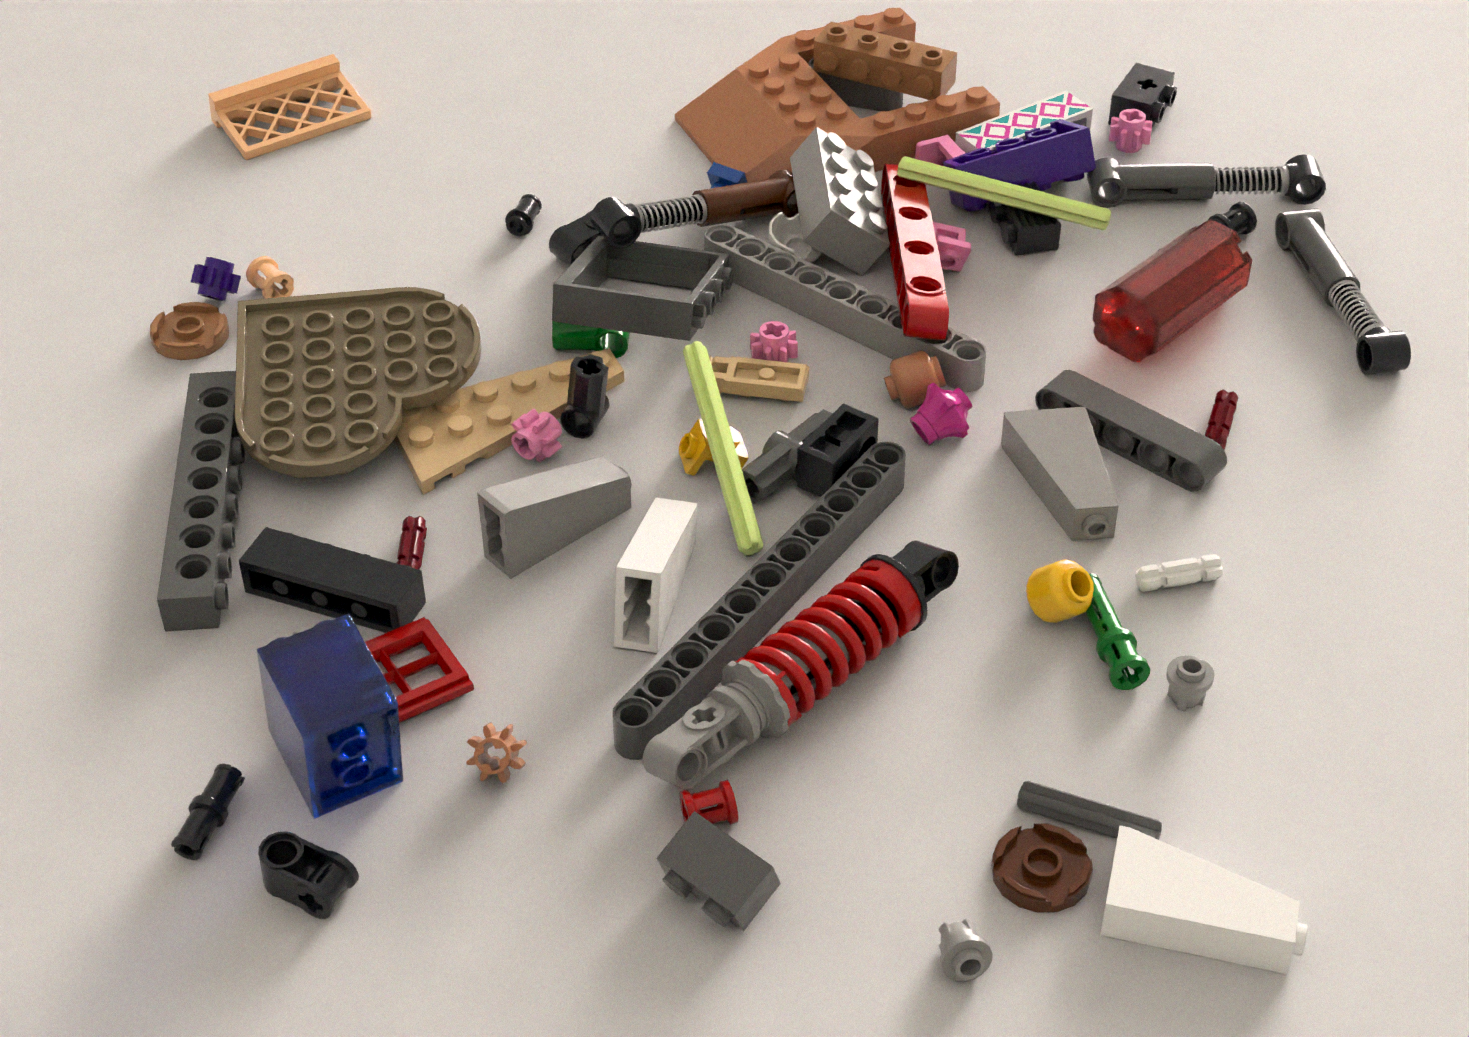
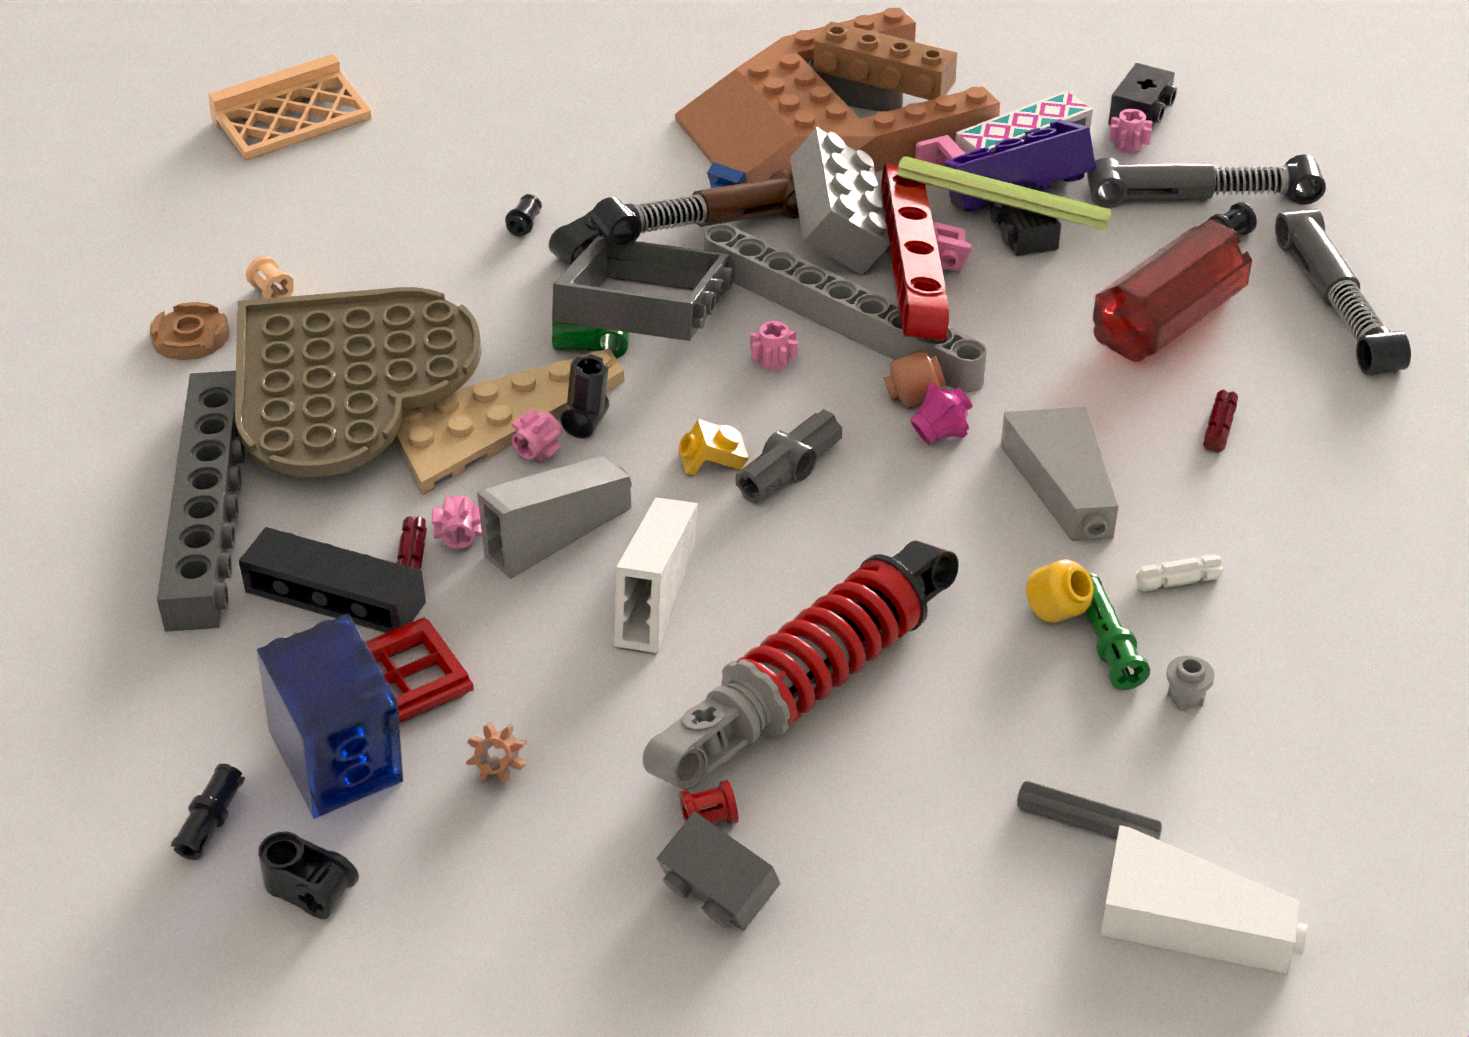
dark purple gear [191,257,241,301] -> none
dark grey beam [612,442,906,760] -> none
yellowish green axle [683,341,764,556] -> none
tan hinge [709,356,809,402] -> none
white hair [768,212,822,263] -> none
black brick [797,403,879,497] -> none
light grey hose [938,919,993,981] -> none
reddish brown tile [991,823,1093,913] -> none
dark grey beam [1035,370,1227,492] -> none
none -> bright pink gear [432,496,482,549]

